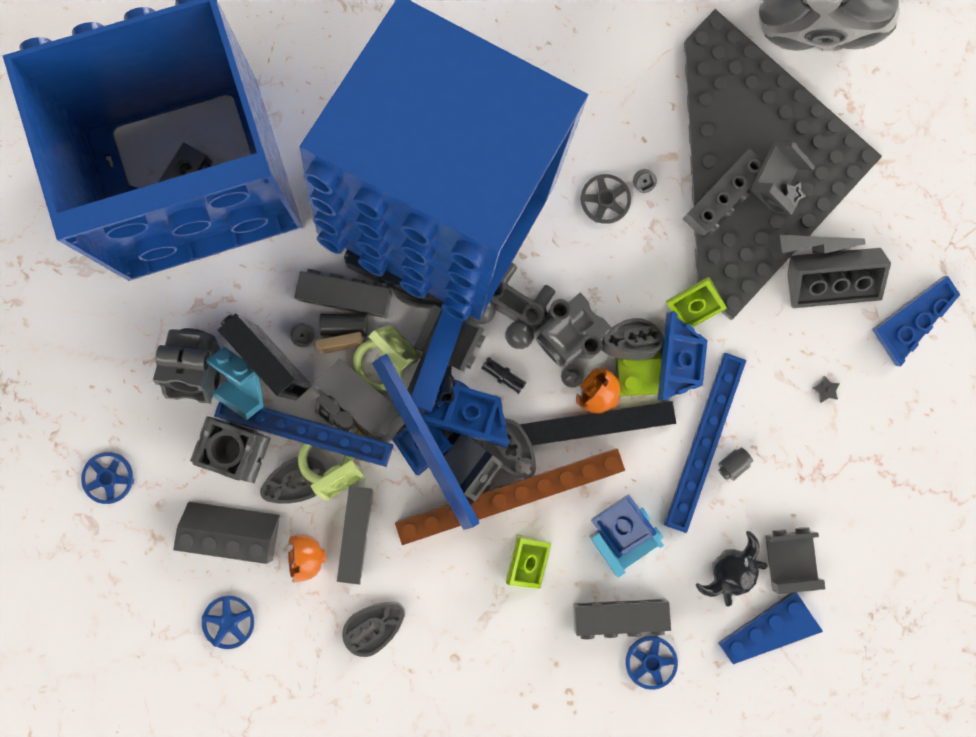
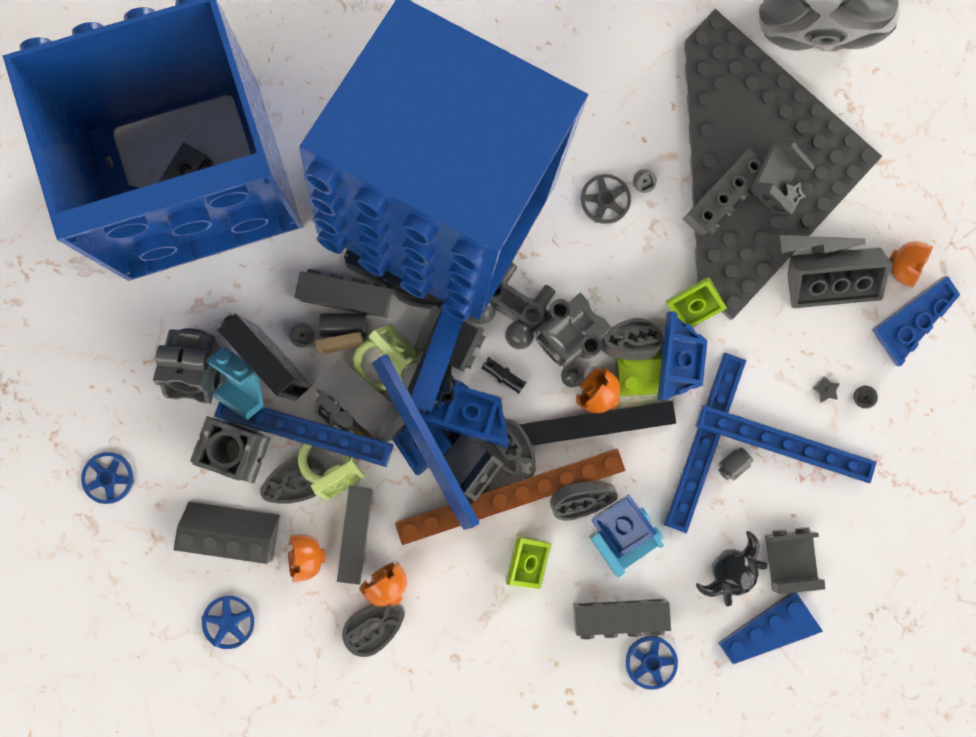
none -> orange cylinder [359,561,407,607]
none -> dark grey piece [550,481,618,521]
none -> blue tile [695,405,877,484]
none -> dark grey tile [853,385,878,409]
none -> orange cylinder [889,241,933,288]

